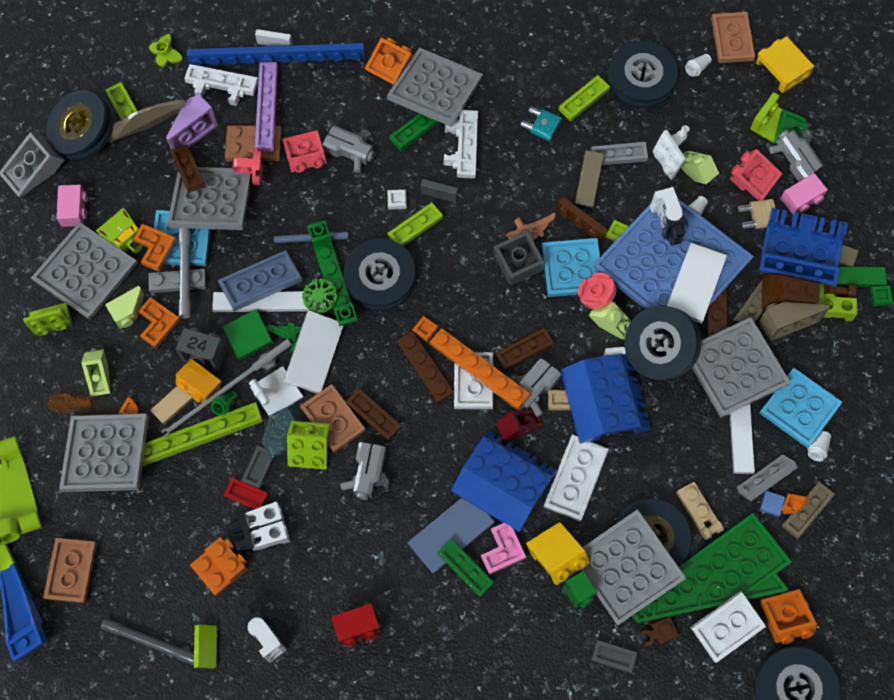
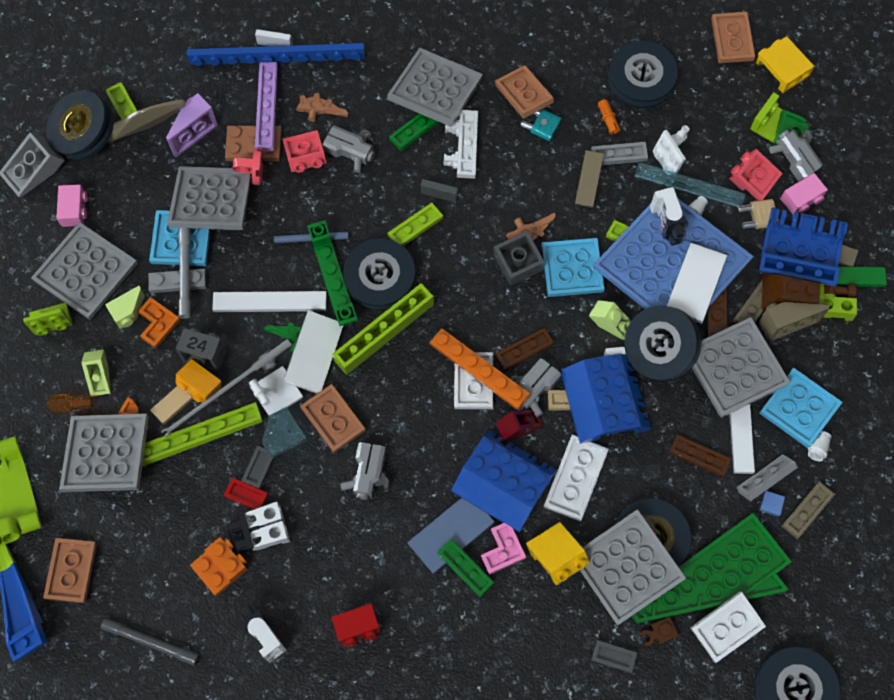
lime torso [96,208,143,253] -> none
orange plate [133,224,177,272] -> none
lime animal [149,34,183,67] -> none
reddish brown plate [170,145,205,193] -> none
white hinge [184,64,258,106] -> none
lime tile [194,625,217,669] -> none
green cone [211,391,238,416] -> none
sand blue tile [218,250,302,312] -> none
green tile [223,309,273,360] -> none
lime bracket [287,421,330,469] -> none
bright green wheel [302,278,338,314] -> none
reddish brown plate [346,388,402,442] -> none
orange plate [364,37,413,85] -> none
white tile [388,189,407,210] -> none
reddish brown plate [396,331,454,404] -> none
orange tile [412,316,439,343] -> none
reddish brown plate [557,197,607,242] -> none
lime plate [559,75,610,122] -> none
green brick [563,571,597,609] -> none
coral tile [578,273,617,309] -> none
tan plate [676,482,724,540] -> none
yellowish green slope [681,151,719,184] -> none
white cone [685,54,711,77] -> none
orange plate [760,589,817,644] -> none
orange tile [781,493,809,514] -> none
green tile [869,285,893,306] -> none
none -> nougat piece [296,93,349,122]
none -> lime brick [333,283,434,375]
none -> nougat plate [495,65,554,119]
none -> orange axle [598,99,621,135]
none -> clear light blue tile [635,163,746,207]
none -> reddish brown tile [669,434,732,477]

